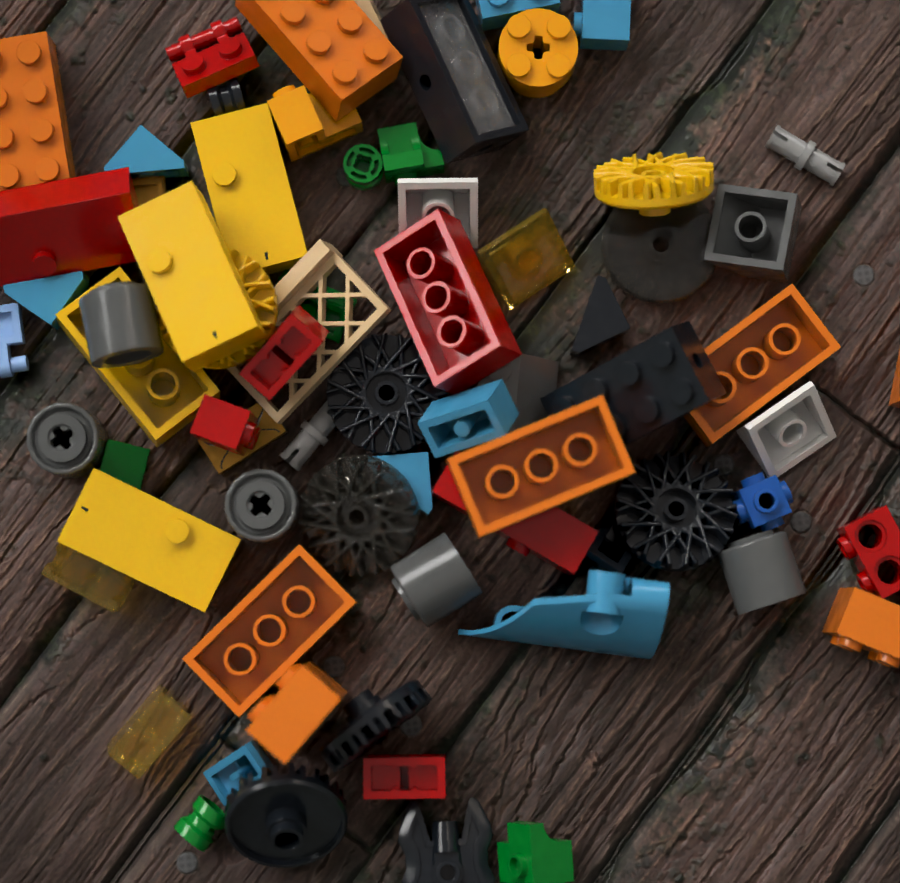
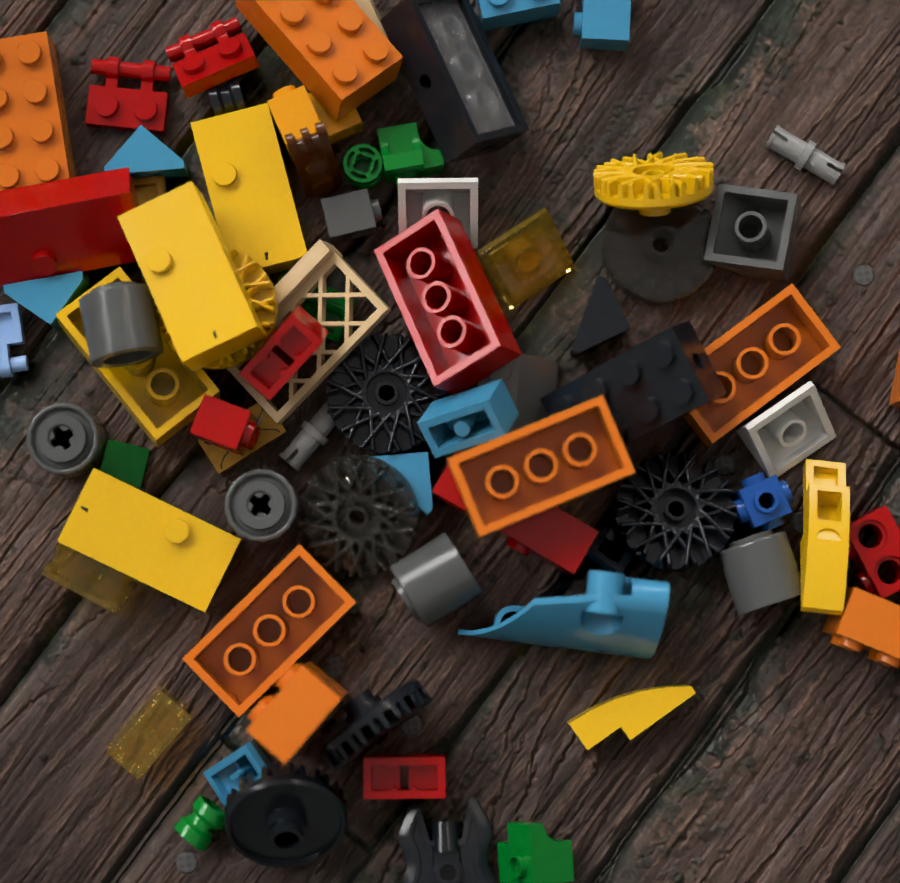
light orange brick [497,8,578,98] -> none
none -> red plate [85,56,172,135]
none -> reddish brown hinge [284,121,344,198]
none -> dark grey brick [321,188,383,244]
none -> yellow slope [567,685,696,750]
none -> yellow slope [800,459,850,616]

